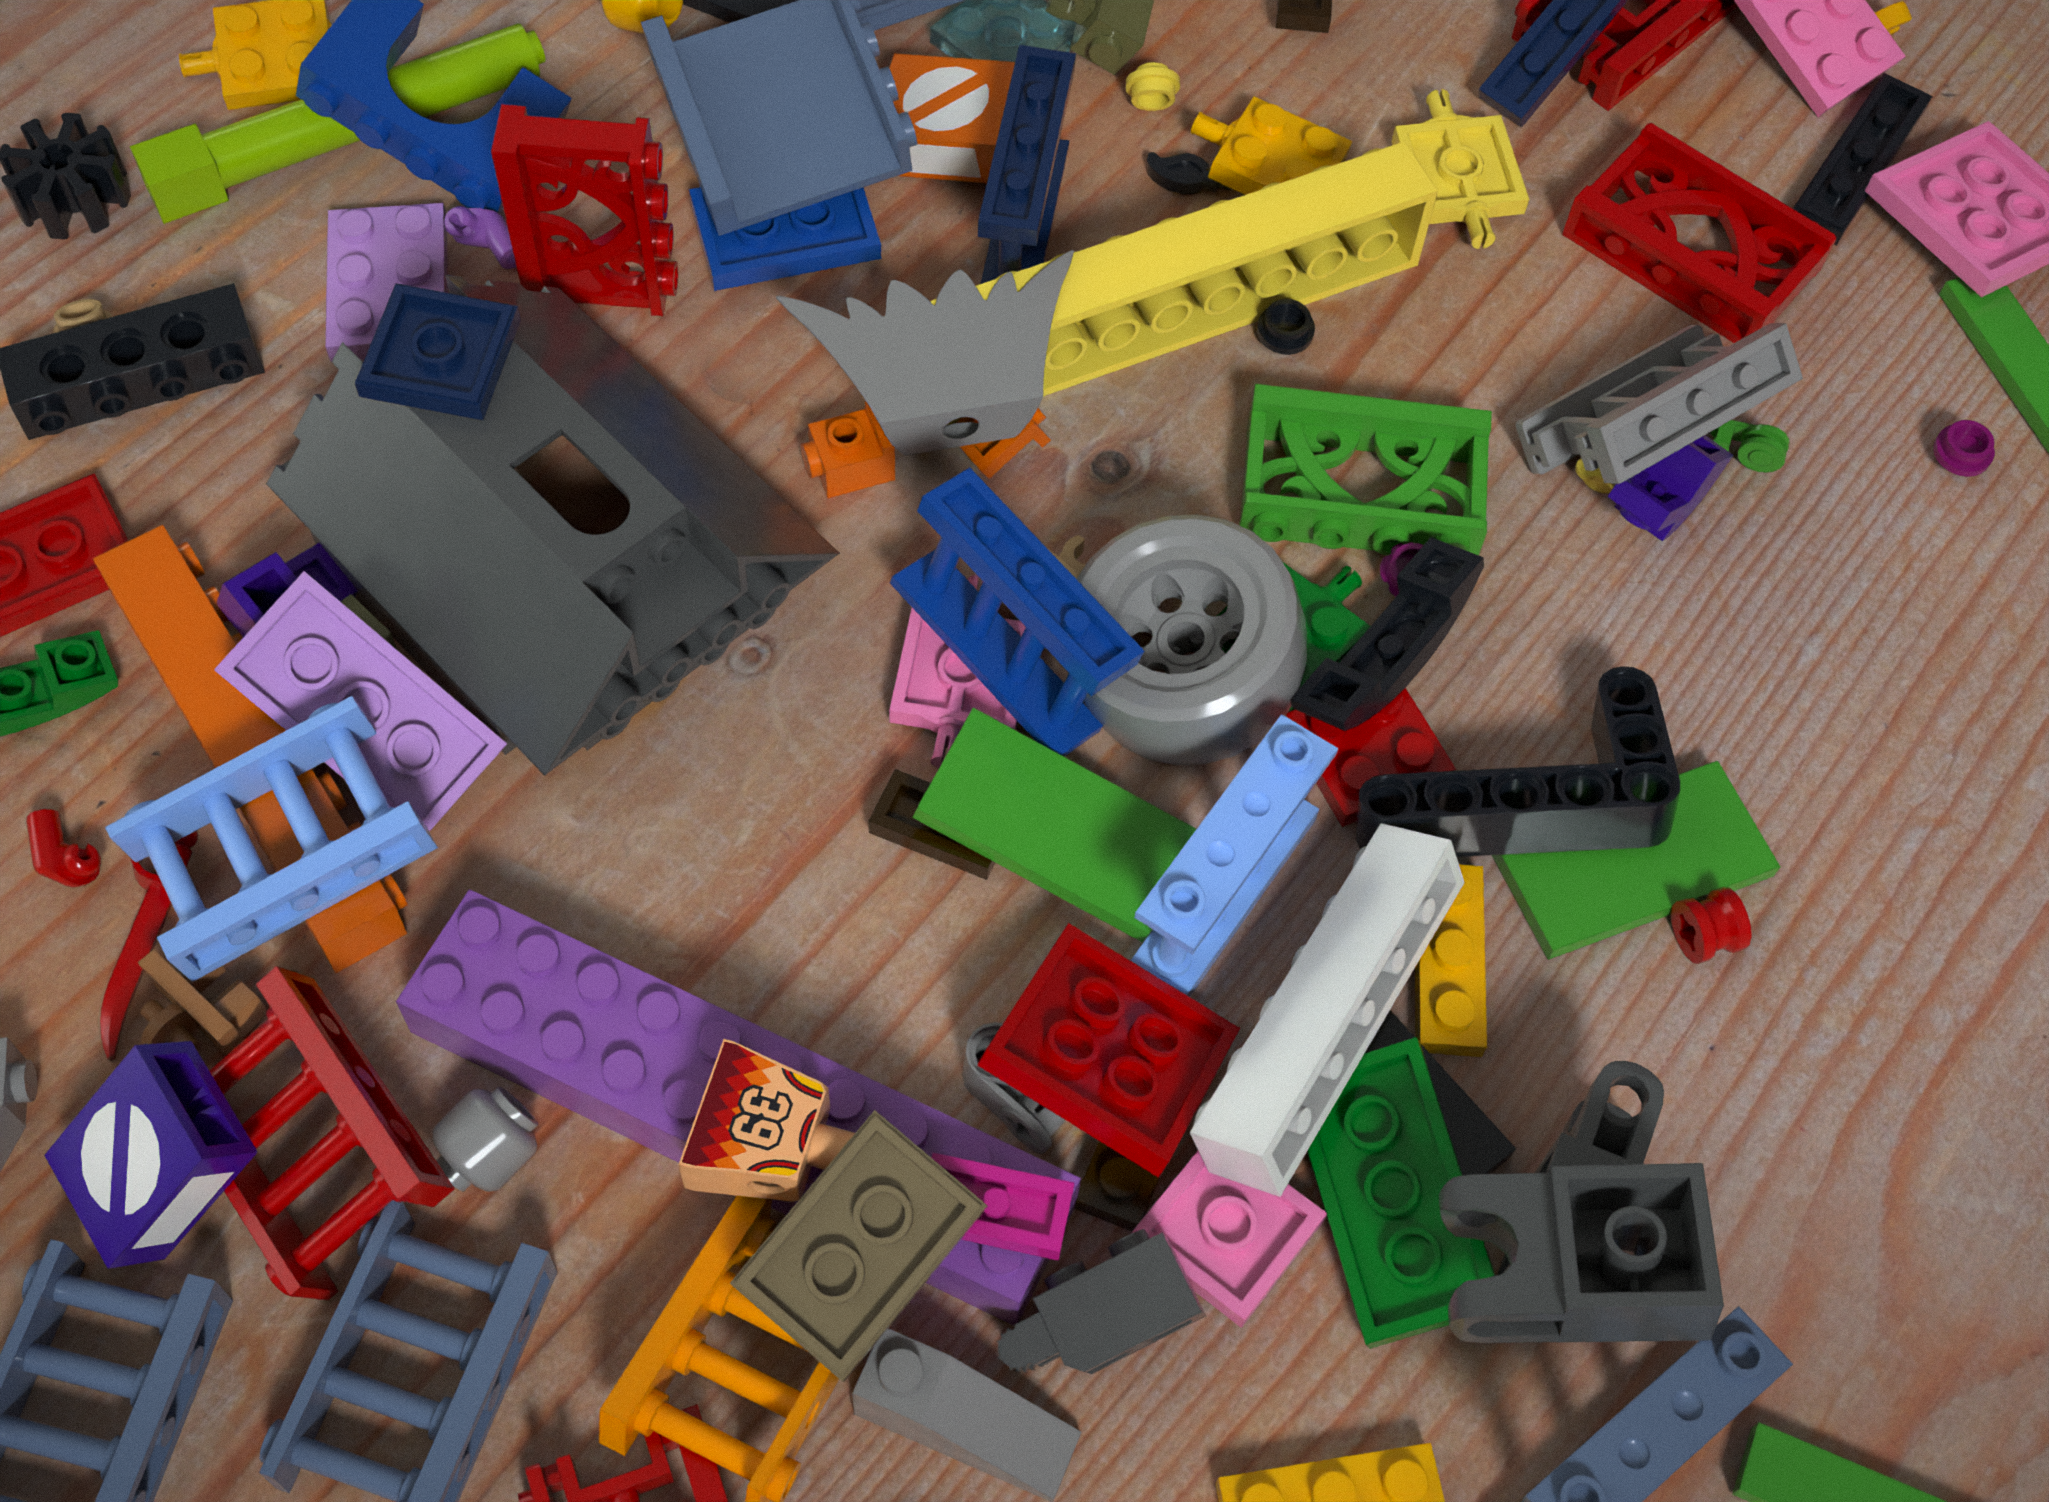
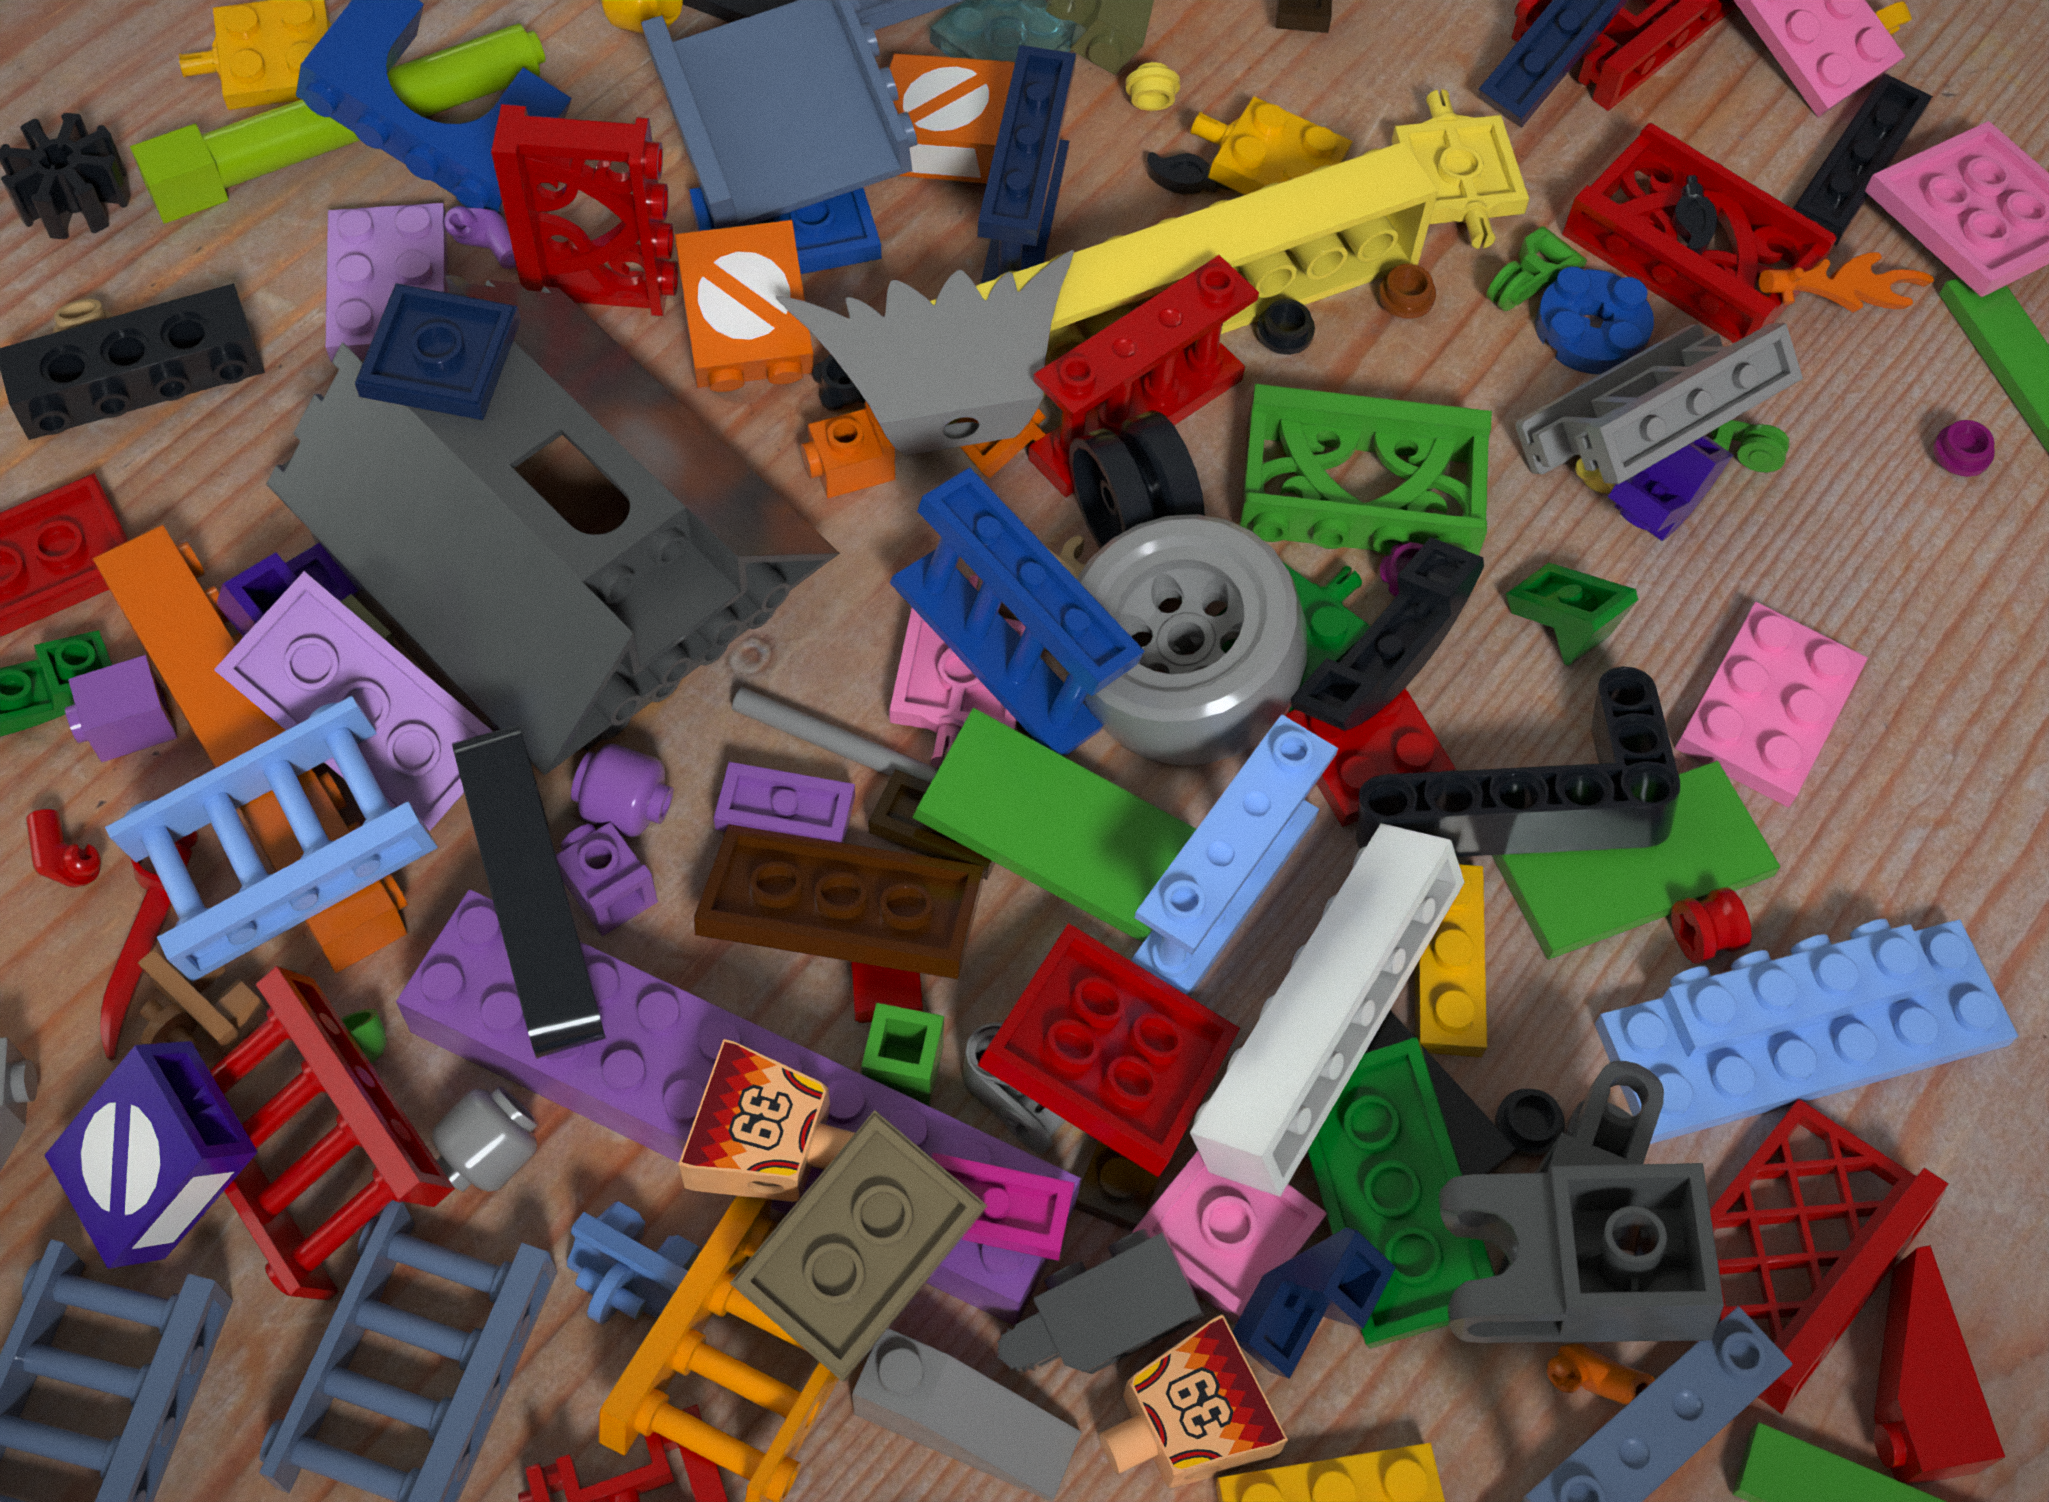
none -> medium lavender brick [65,655,178,763]
none -> bright green hinge [341,1009,387,1064]
none -> black beam [452,725,606,1059]
none -> medium lavender brick [556,822,658,936]
none -> medium blue hips [567,1201,701,1325]
none -> medium lavender head [571,744,674,837]
none -> orange brick [675,220,813,392]
none -> reddish brown plate [694,824,984,979]
none -> medium lavender plate [714,762,856,843]
none -> light grey bar [732,687,938,783]
none -> black plate [812,355,865,411]
none -> red slope [851,962,923,1023]
none -> bright green brick [861,1003,944,1107]
none -> red fence [1028,255,1259,498]
none -> black wheel [1068,410,1205,549]
none -> torso [1099,1314,1288,1488]
none -> dark blue slope [1232,1227,1396,1379]
none -> dark orange plate [1378,264,1436,319]
none -> bright green piece [1486,226,1587,311]
none -> black plate [1495,1089,1565,1157]
none -> green slope [1506,562,1639,666]
none -> blue plate [1535,267,1654,374]
none -> orange arm [1547,1343,1655,1405]
none -> light blue plate [1595,919,2019,1144]
none -> black piece [1671,175,1717,255]
none -> bright pink plate [1675,602,1868,808]
none -> red fence [1697,1099,1949,1415]
none -> orange piece [1759,252,1934,313]
none -> red slope [1873,1245,2005,1486]

